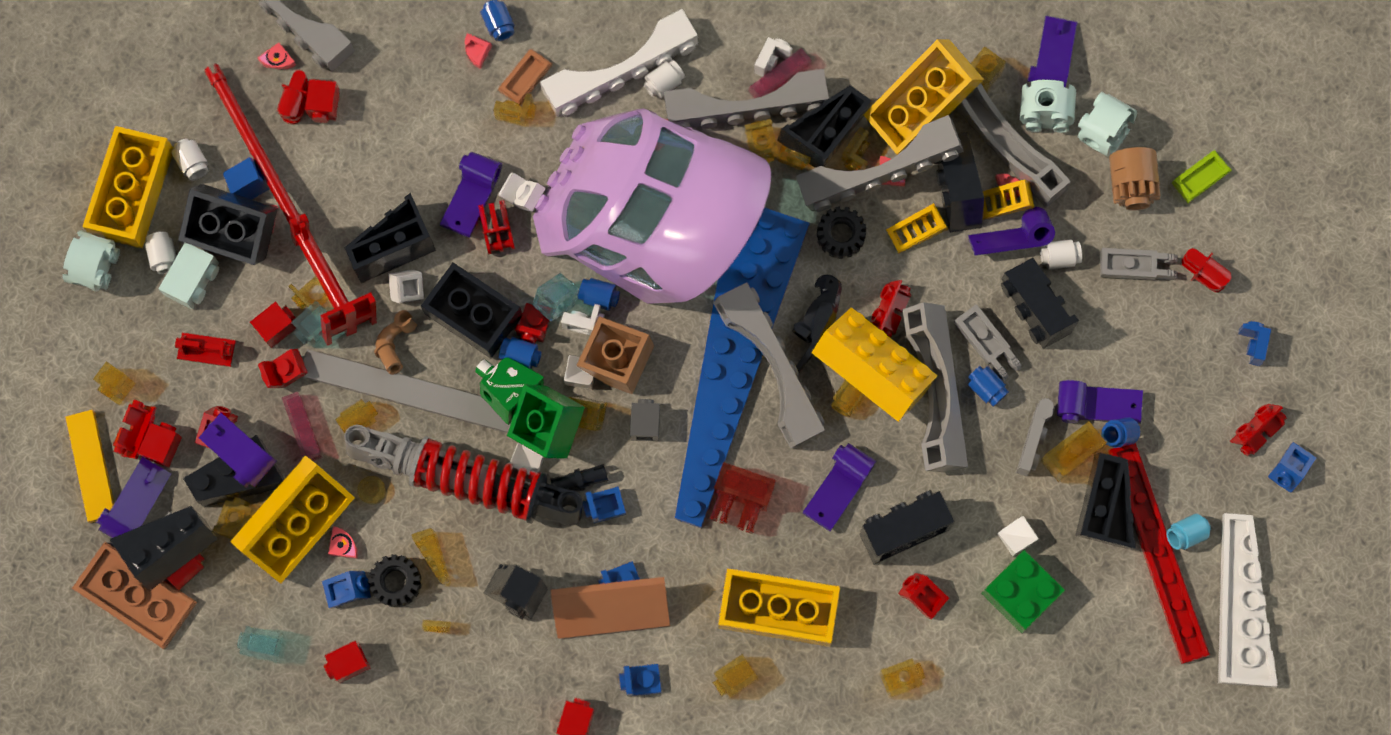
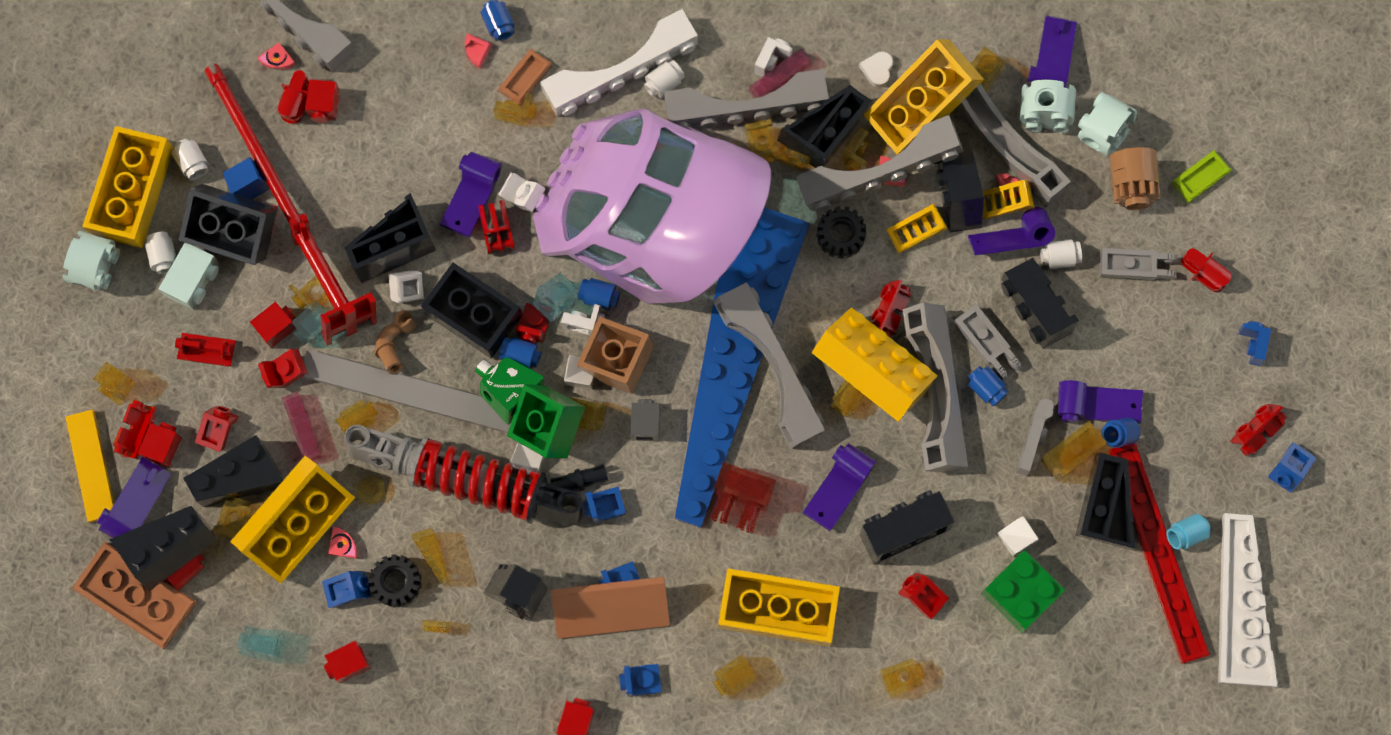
dark purple door [199,413,277,488] -> none
black animal [792,274,842,373] -> none
none -> white tile [859,52,893,87]

